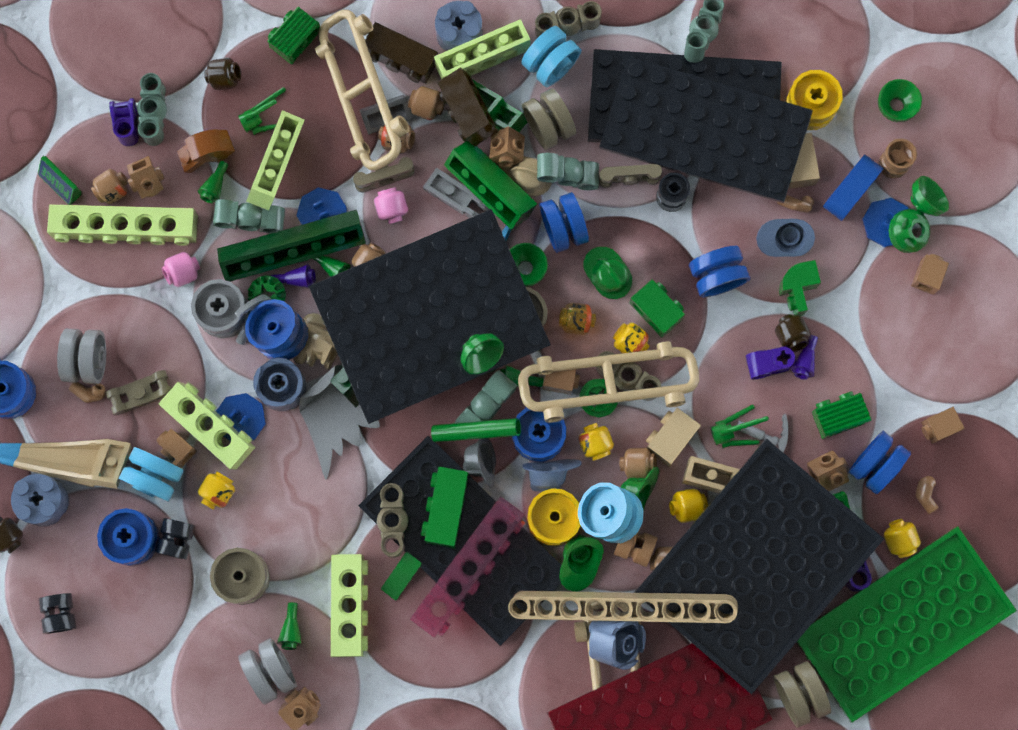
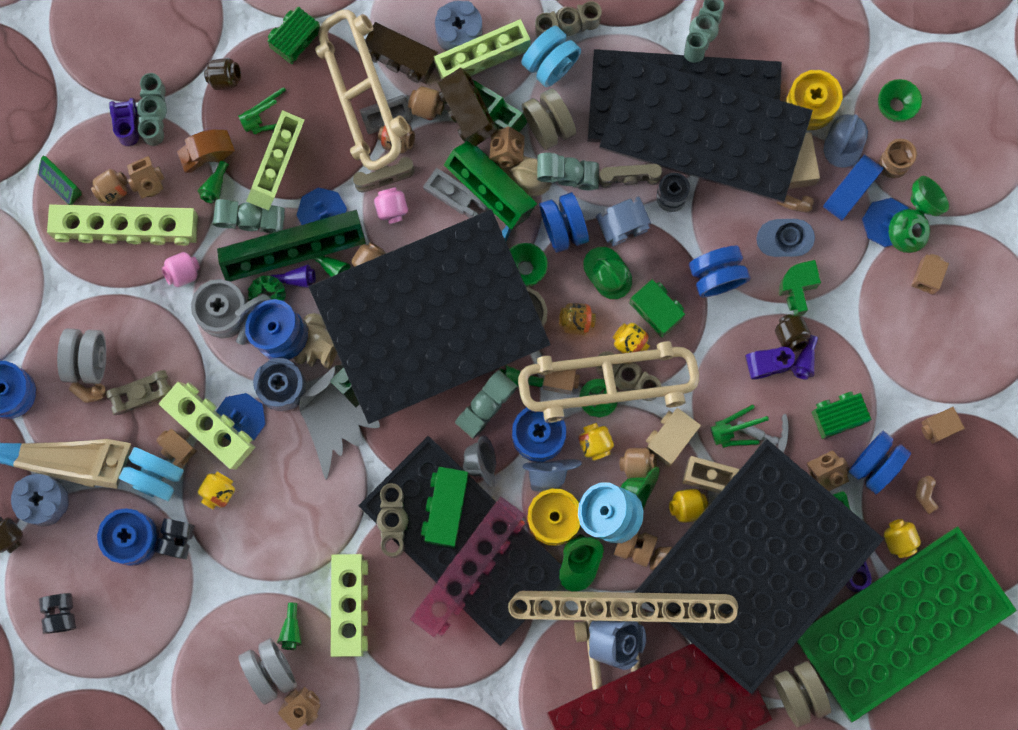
dark tan wheel [210,547,270,605] -> none
green sticker [381,552,421,600] -> none
green piece [431,418,521,442] -> none
green piece [461,334,504,374] -> none
none -> sand blue brick [595,196,651,247]
none -> sand blue piece [823,114,868,168]

